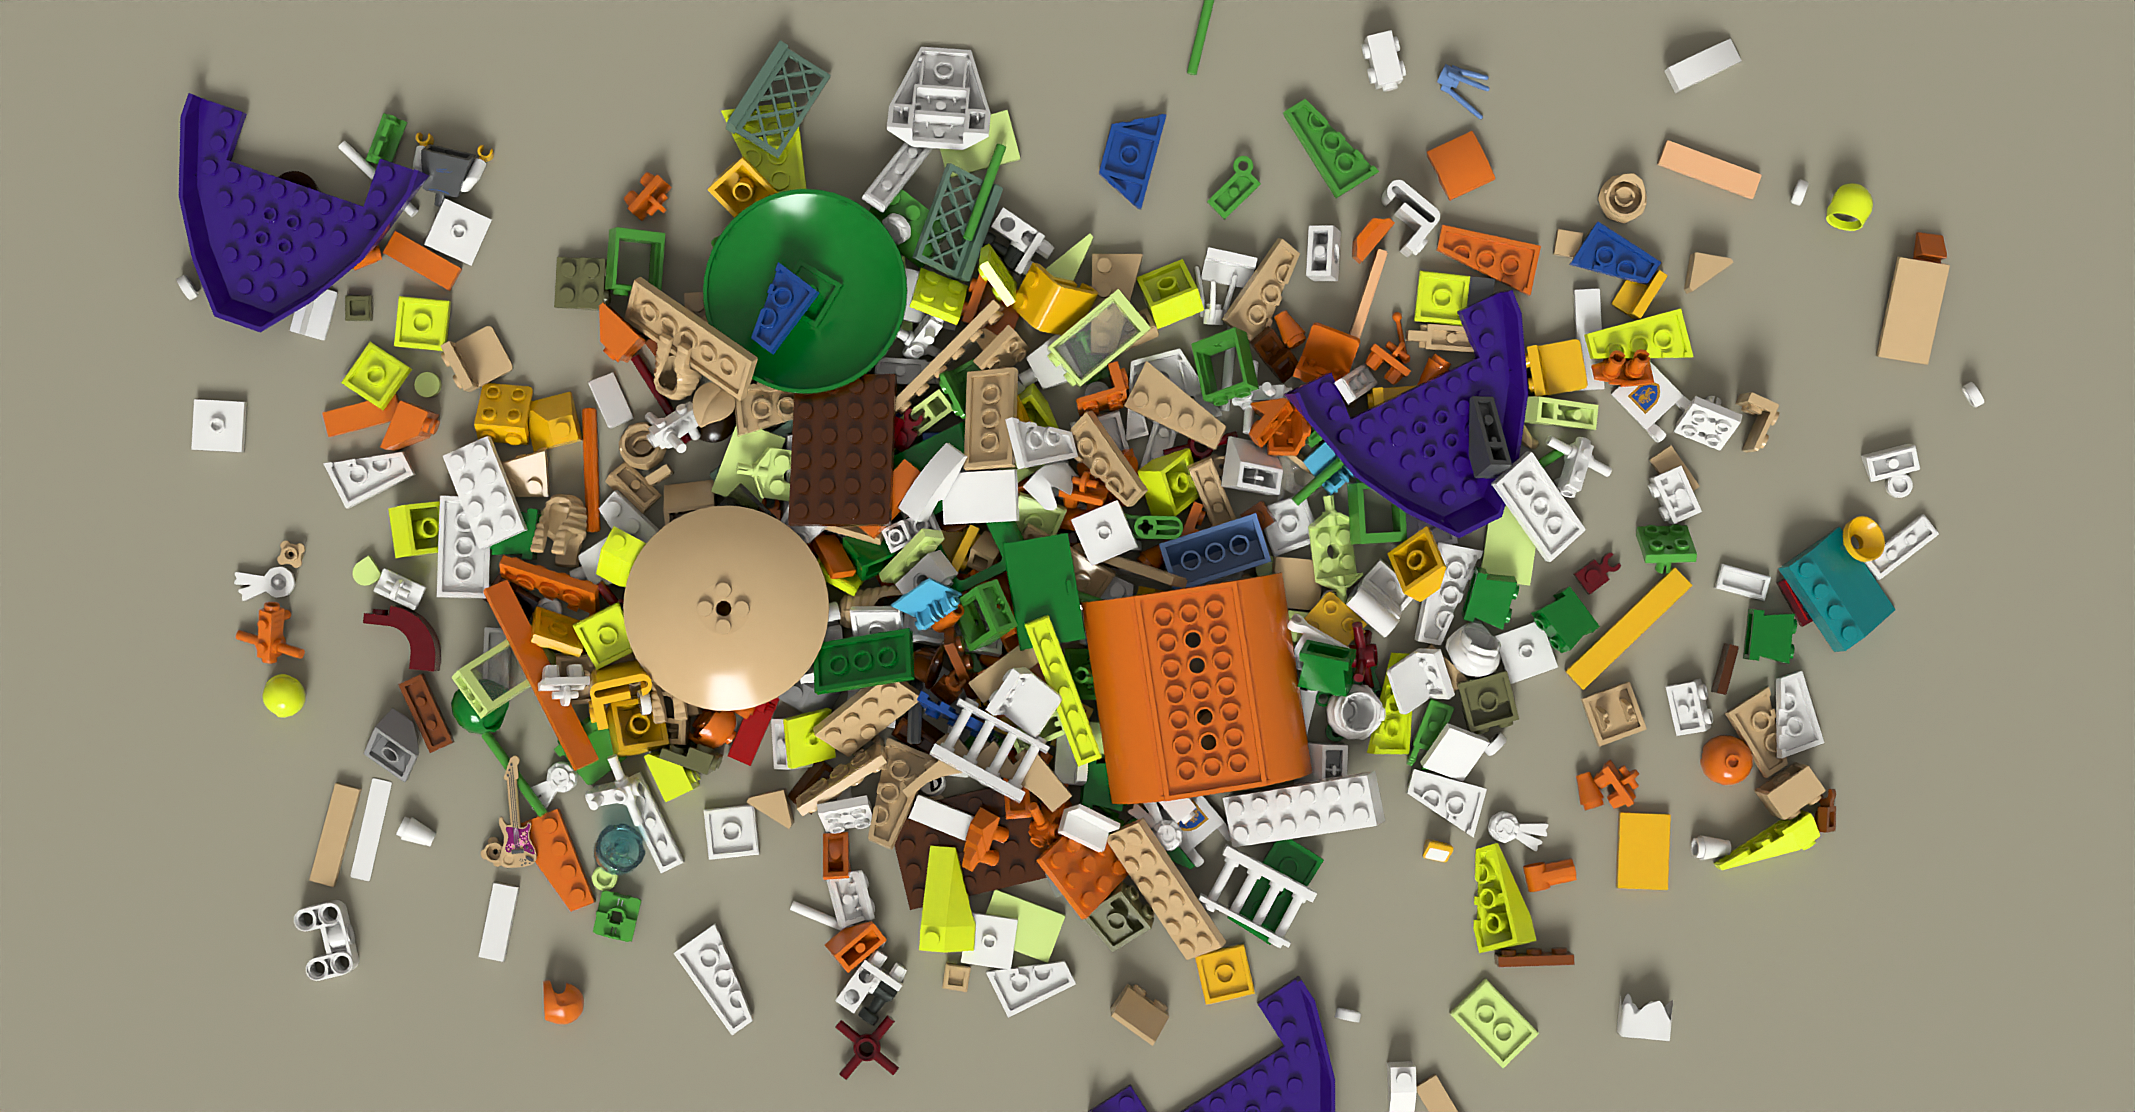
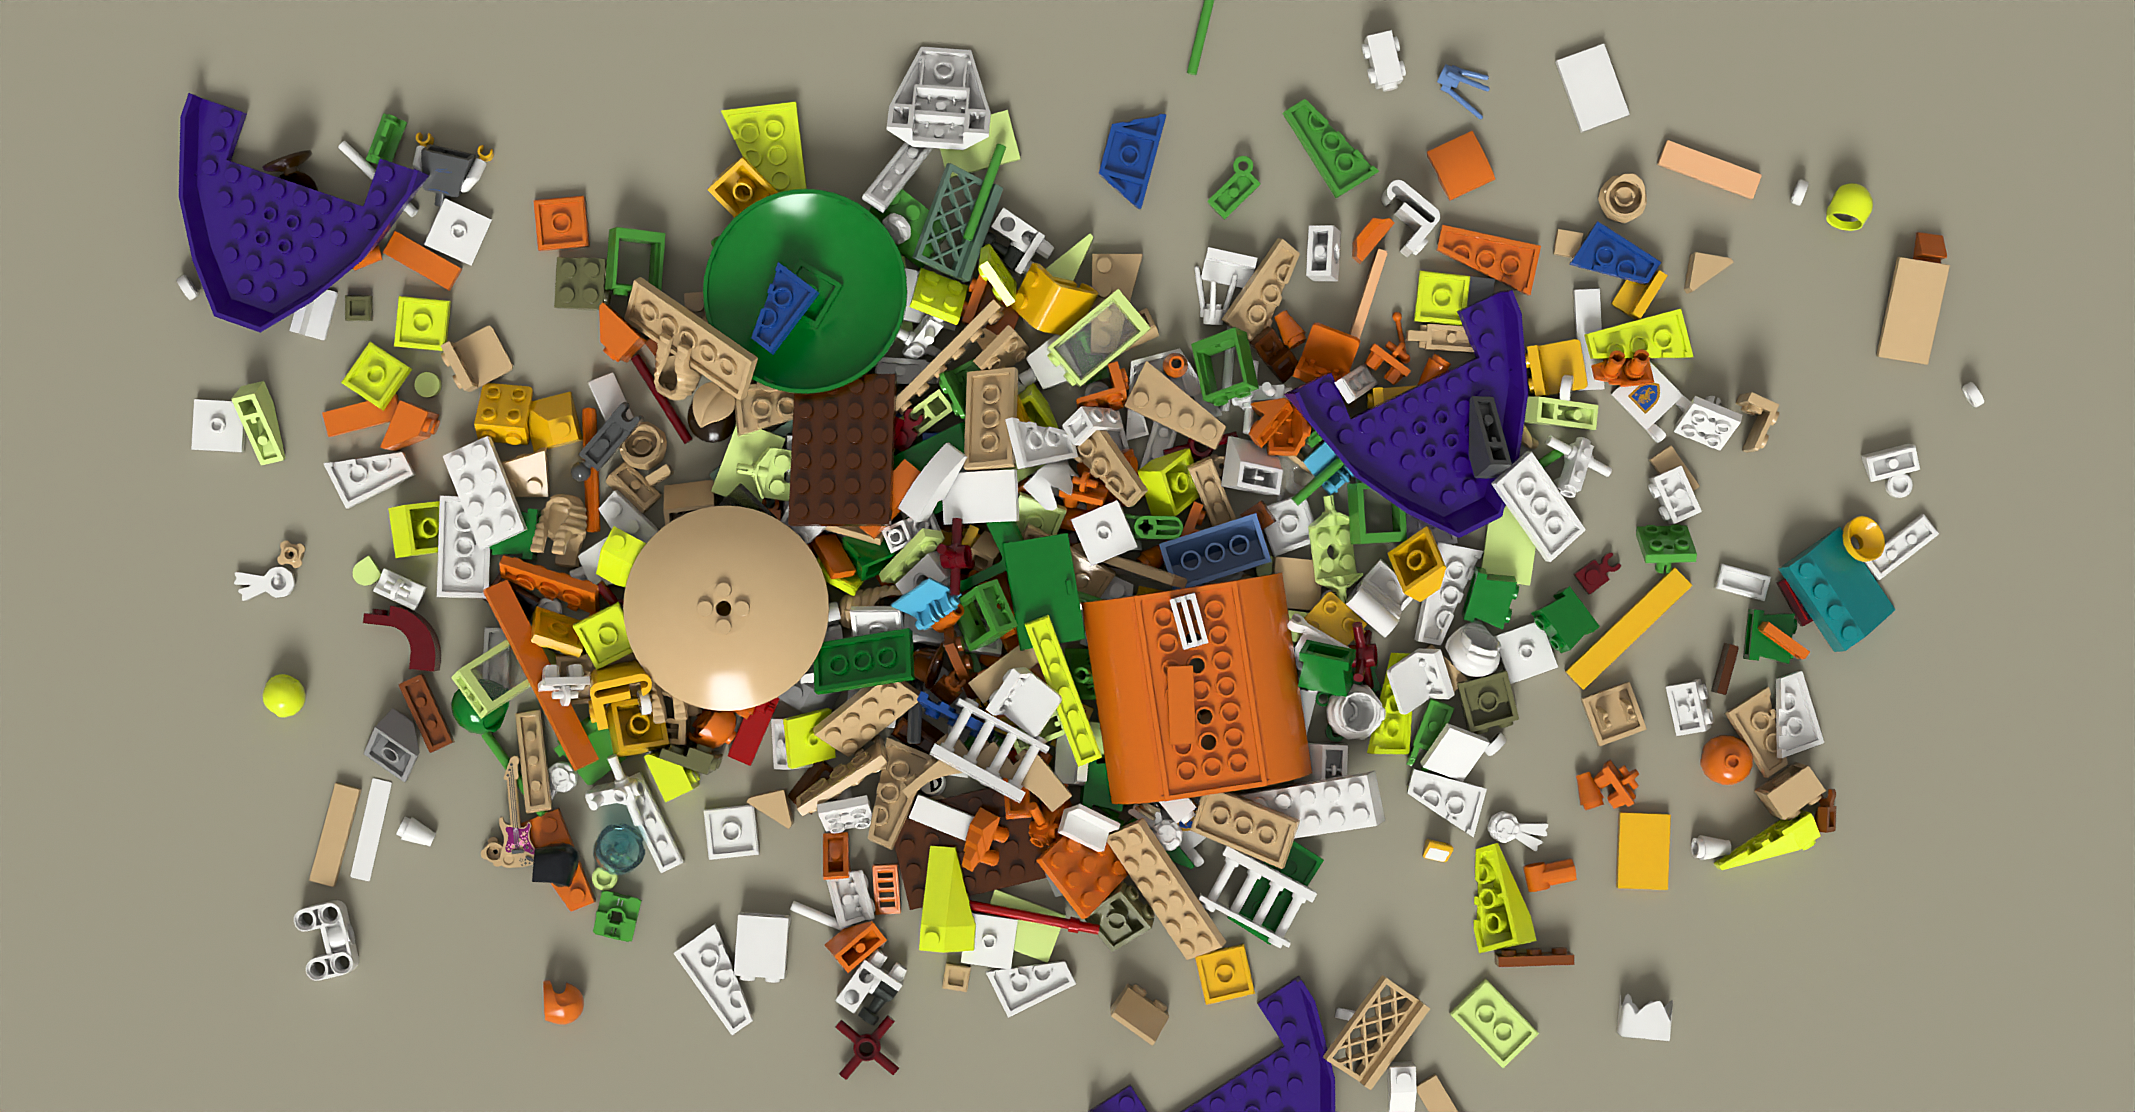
orange piece [236,602,305,664] -> none
white tile [479,882,520,962] -> none
orange hips [624,172,672,221] -> none
white piece [645,401,701,453] -> none
sand green fence [726,40,831,159] -> none
neon yellow slope [1137,259,1204,329] -> none
white slope [1664,39,1742,93] -> none
none -> yellowish green slope [231,381,285,465]
none -> dark brown dish [262,150,312,176]
none -> tan tile [515,710,553,813]
none -> black piece [532,843,580,887]
none -> orange tile [533,196,590,251]
none -> dark grey plate [571,402,644,482]
none -> white panel [734,912,791,983]
none -> orange slope [872,863,901,915]
none -> dark red bar [937,518,975,596]
none -> red bar [969,900,1100,935]
none -> white bracket [1062,406,1124,446]
none -> dark tan bush [1135,803,1161,820]
none -> orange cone [1163,353,1188,378]
none -> orange tile [1167,665,1196,745]
none -> white tile [1169,593,1209,650]
none -> tan tile [1190,792,1300,869]
none -> tan fence [1323,975,1430,1090]
none -> white tile [1555,44,1630,133]
none -> white tile [1560,375,1574,401]
none -> orange tile [1758,621,1810,659]

